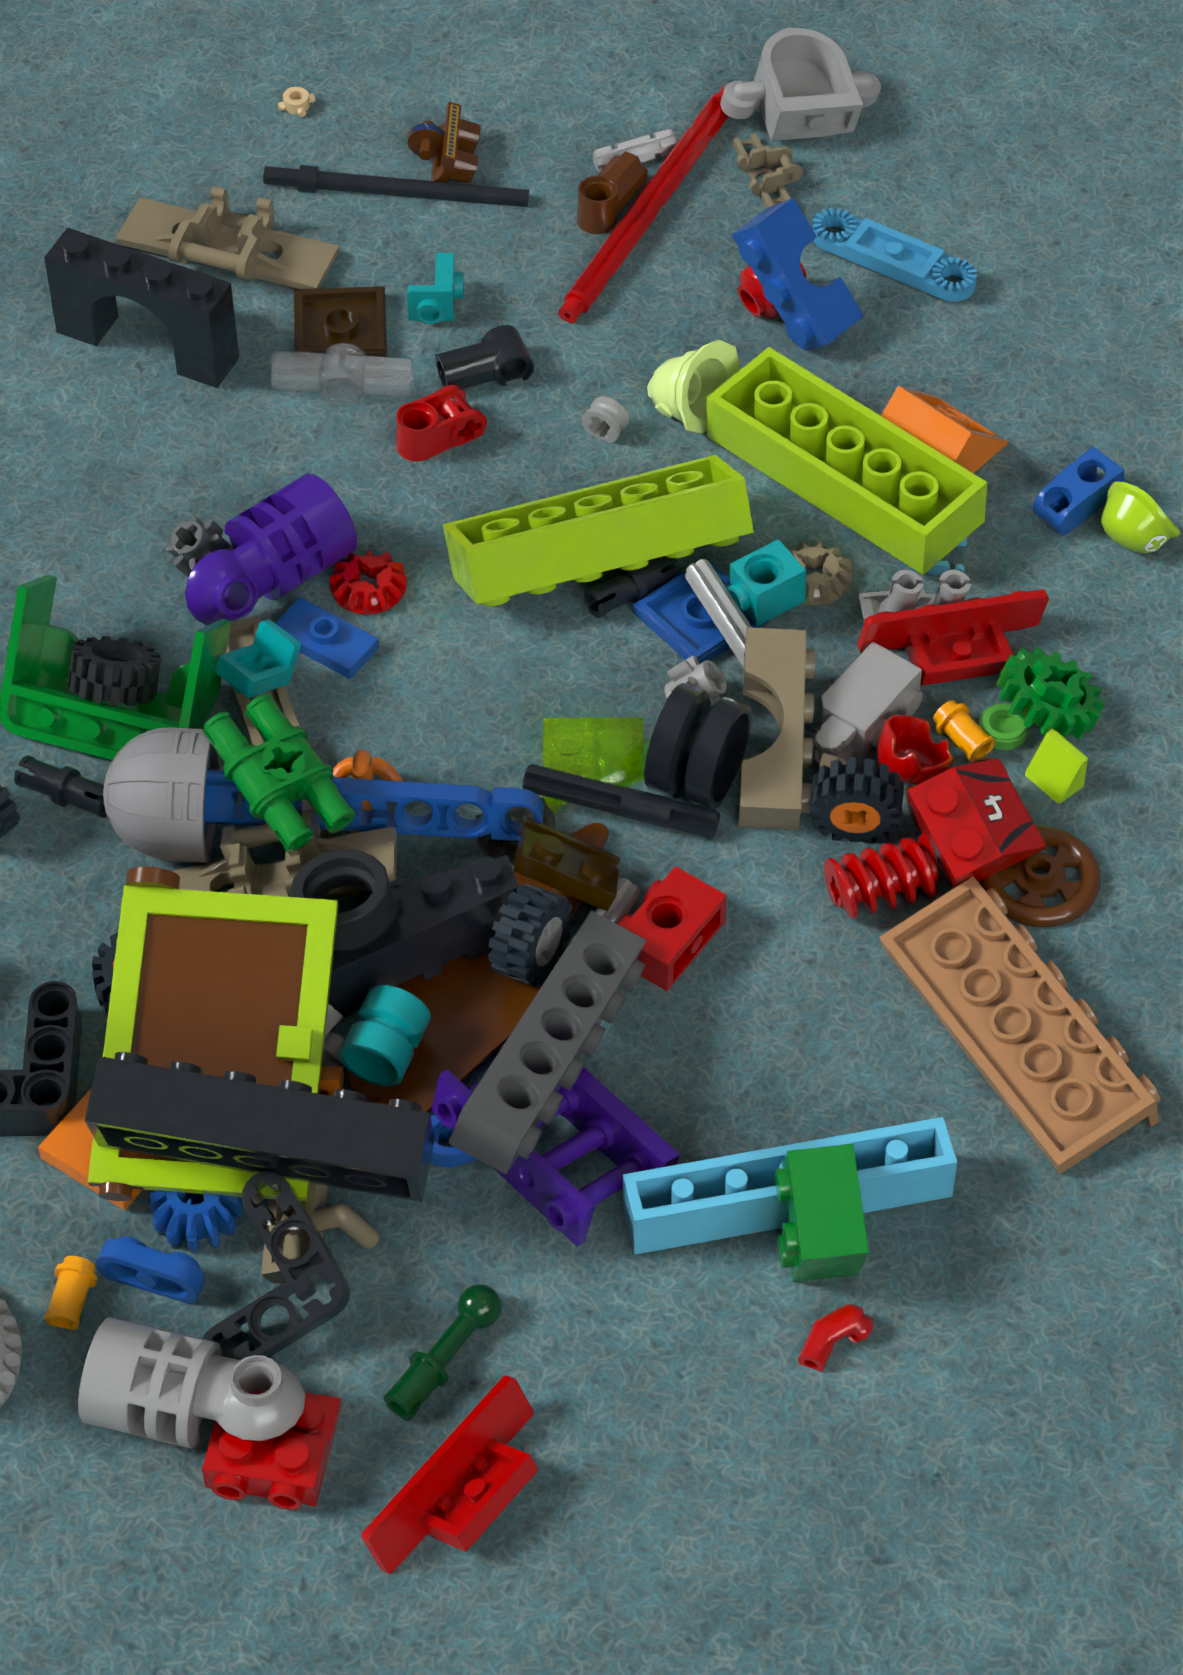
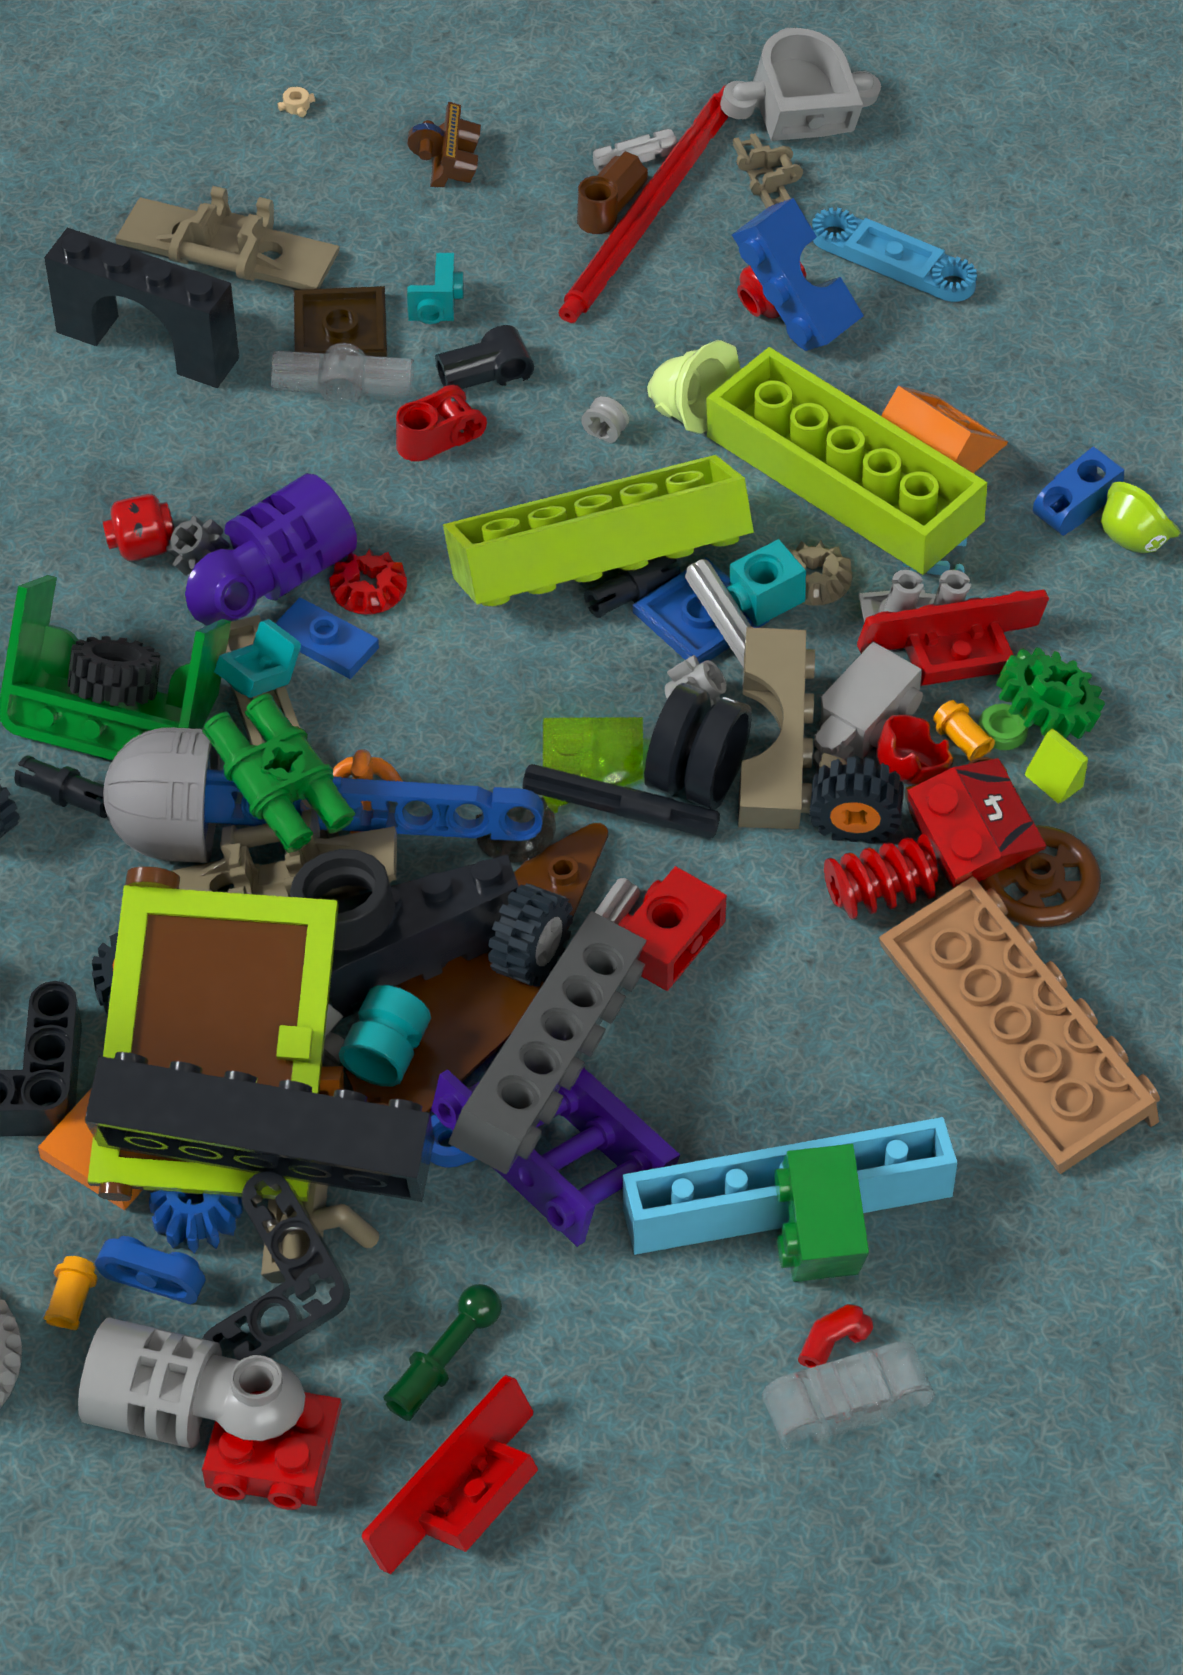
black bar [263,165,530,207] -> none
dark brown plate [513,817,620,912] -> none
none -> red head [103,494,174,562]
none -> clear beam [762,1342,935,1449]

